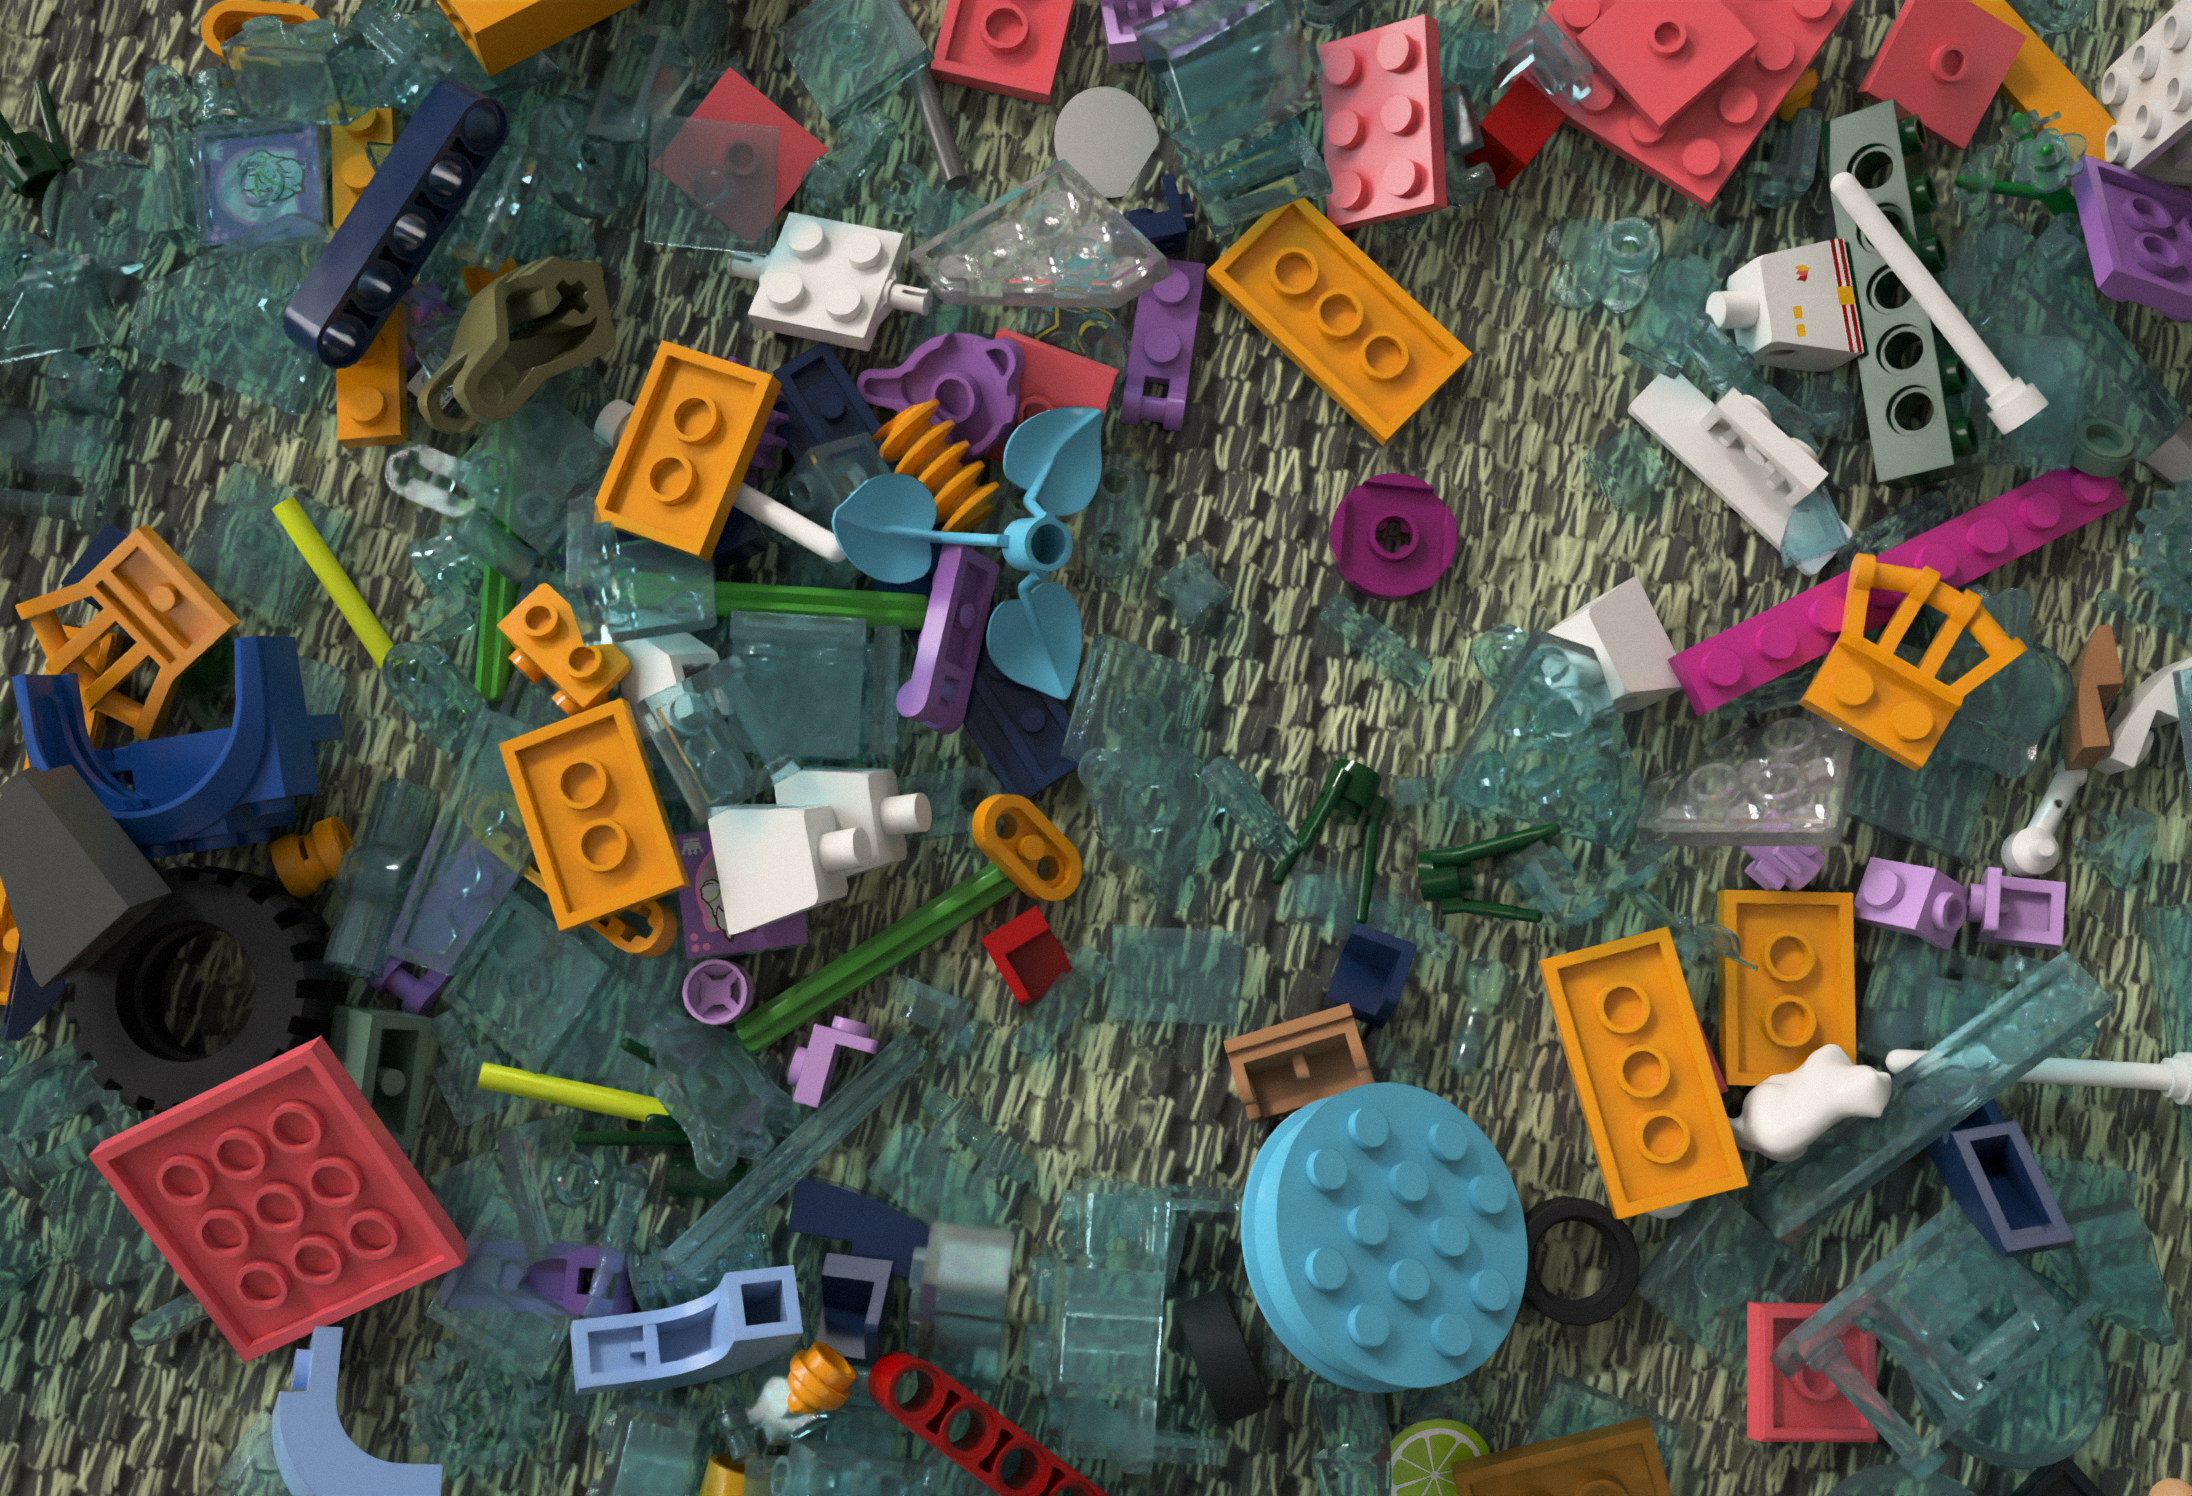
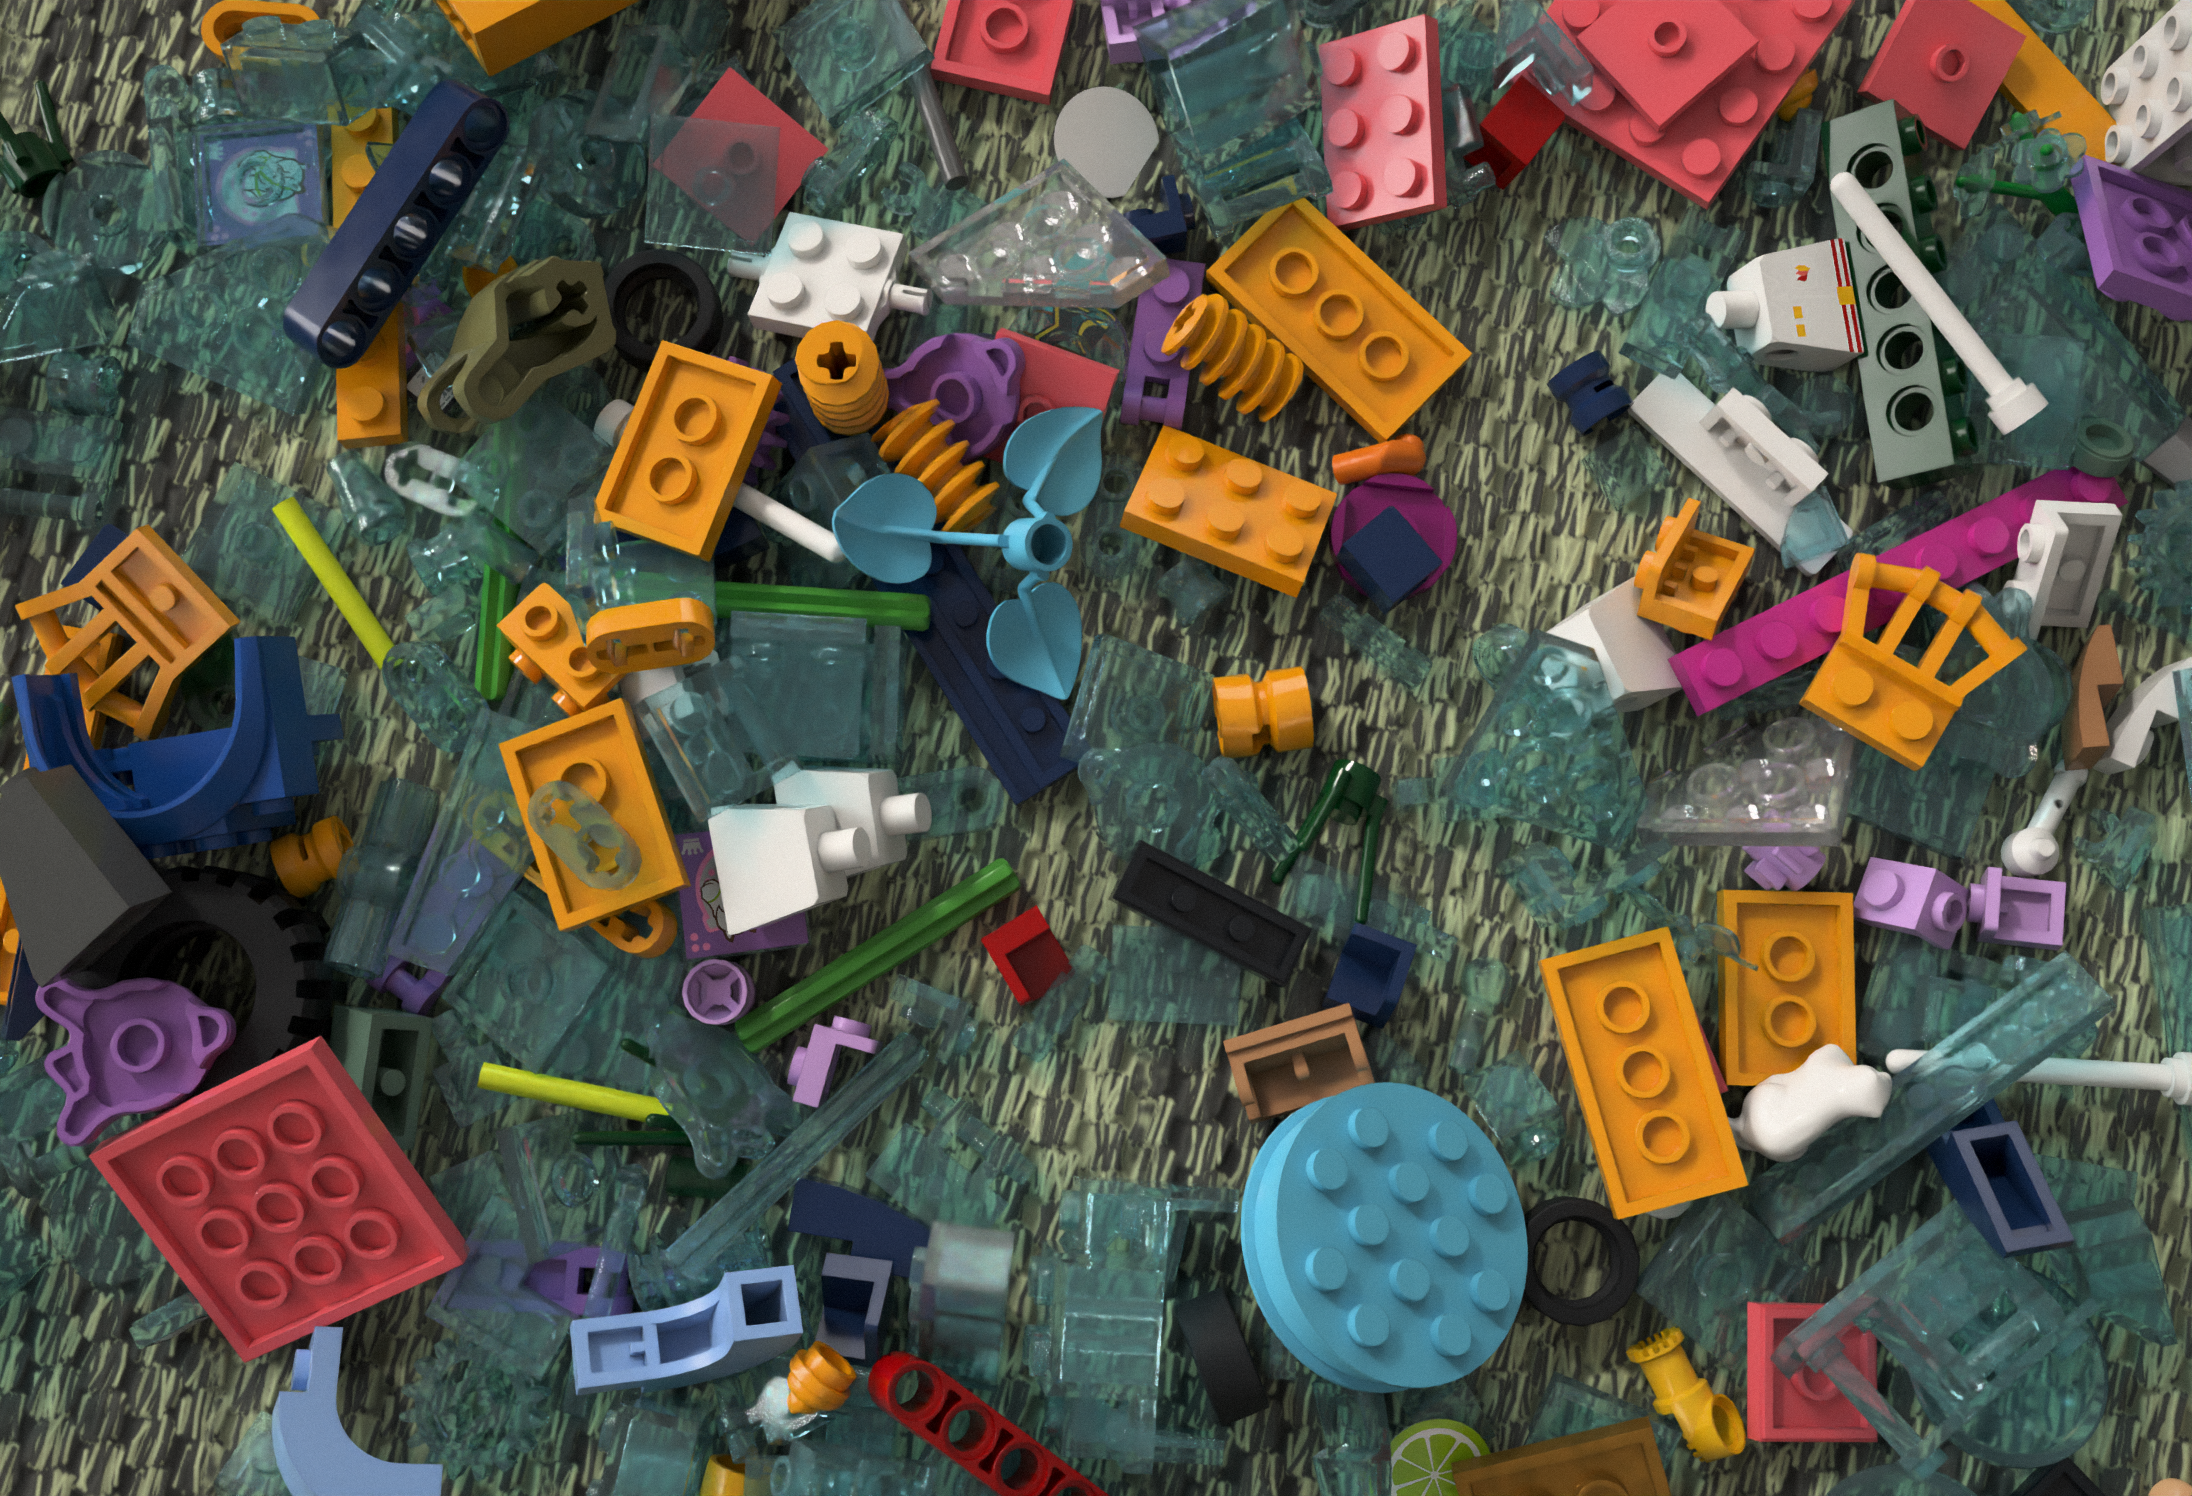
medium lavender plate [896,544,1000,735] -> none
light orange plate [972,794,1082,901] -> none
dark green plant [1417,823,1561,923] -> none
none -> medium lavender tile [35,977,236,1147]
none -> clear light blue cone [326,451,407,547]
none -> clear light blue beam [527,780,642,891]
none -> light orange beam [586,598,715,674]
none -> black tyre [604,248,724,373]
none -> light orange piece [795,320,890,436]
none -> black tile [1108,840,1312,988]
none -> light orange plate [1119,425,1337,598]
none -> light orange piece [1161,293,1304,422]
none -> light orange wheel [1212,666,1314,760]
none -> orange arm [1332,433,1427,485]
none -> dark blue panel [1336,506,1443,616]
none -> clear light blue bracket [1462,1049,1566,1167]
none -> dark blue wheel [1547,350,1634,437]
none -> yellow connector [1626,1326,1746,1463]
none -> light orange bracket [1634,498,1755,641]
none -> white bracket [2001,500,2123,642]

